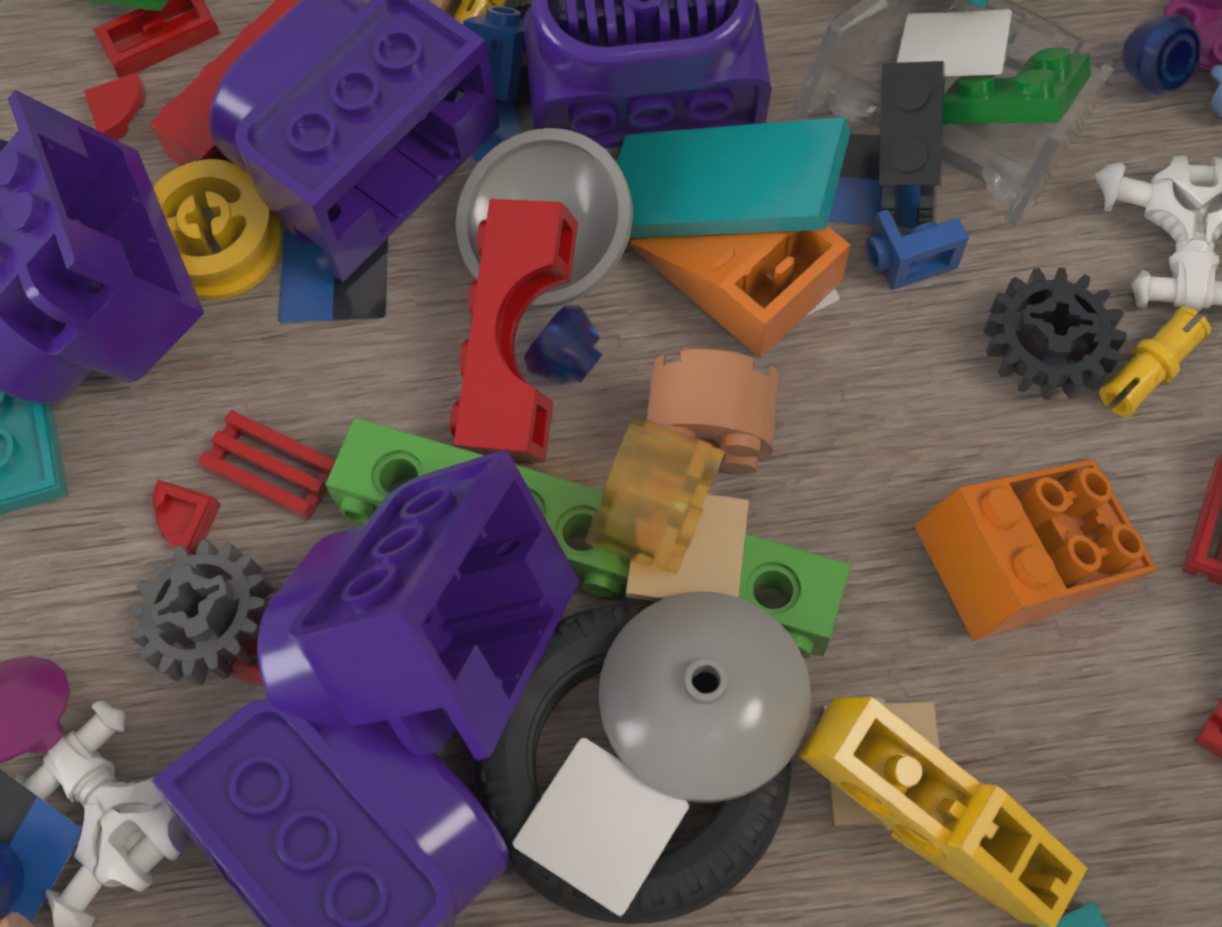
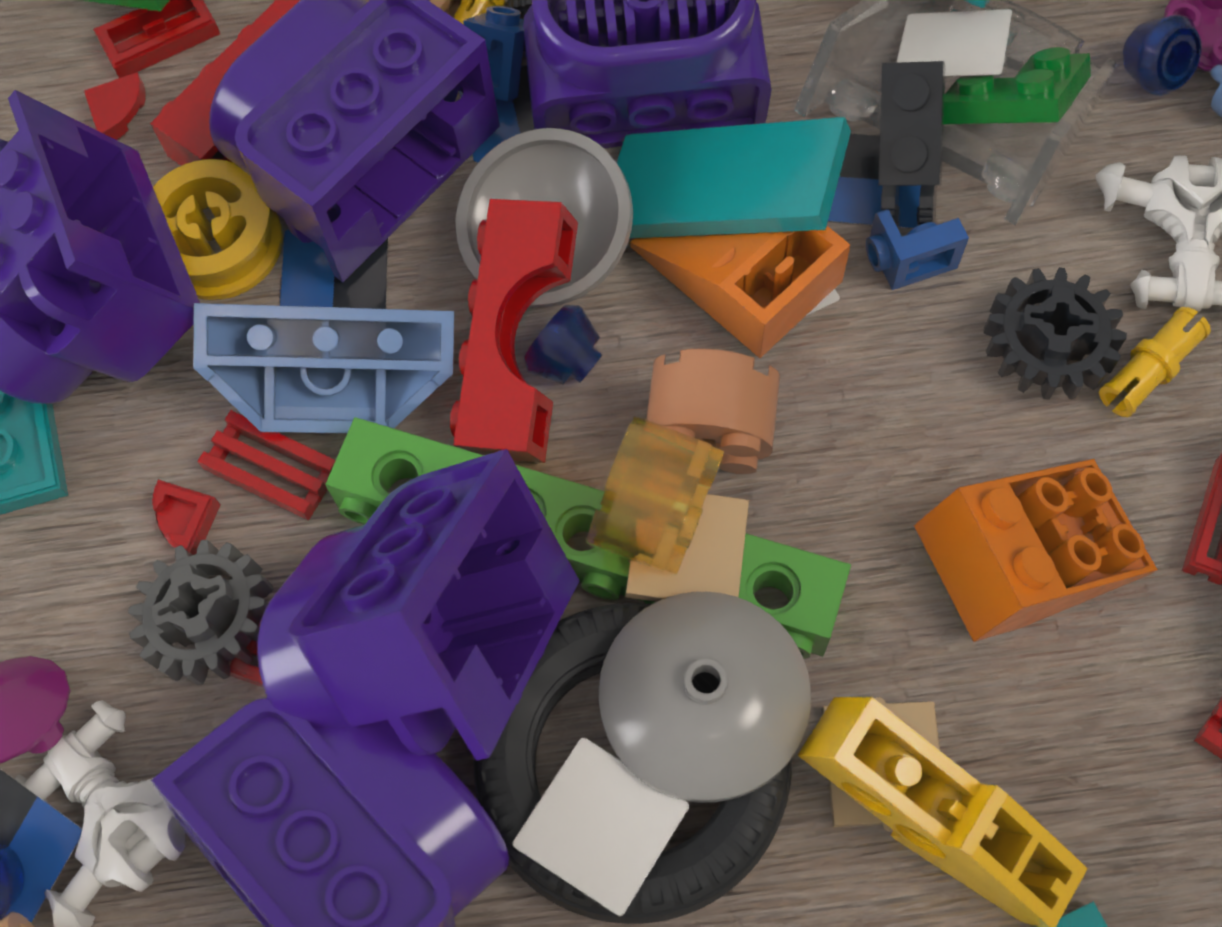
none -> medium blue wedge [193,303,454,433]

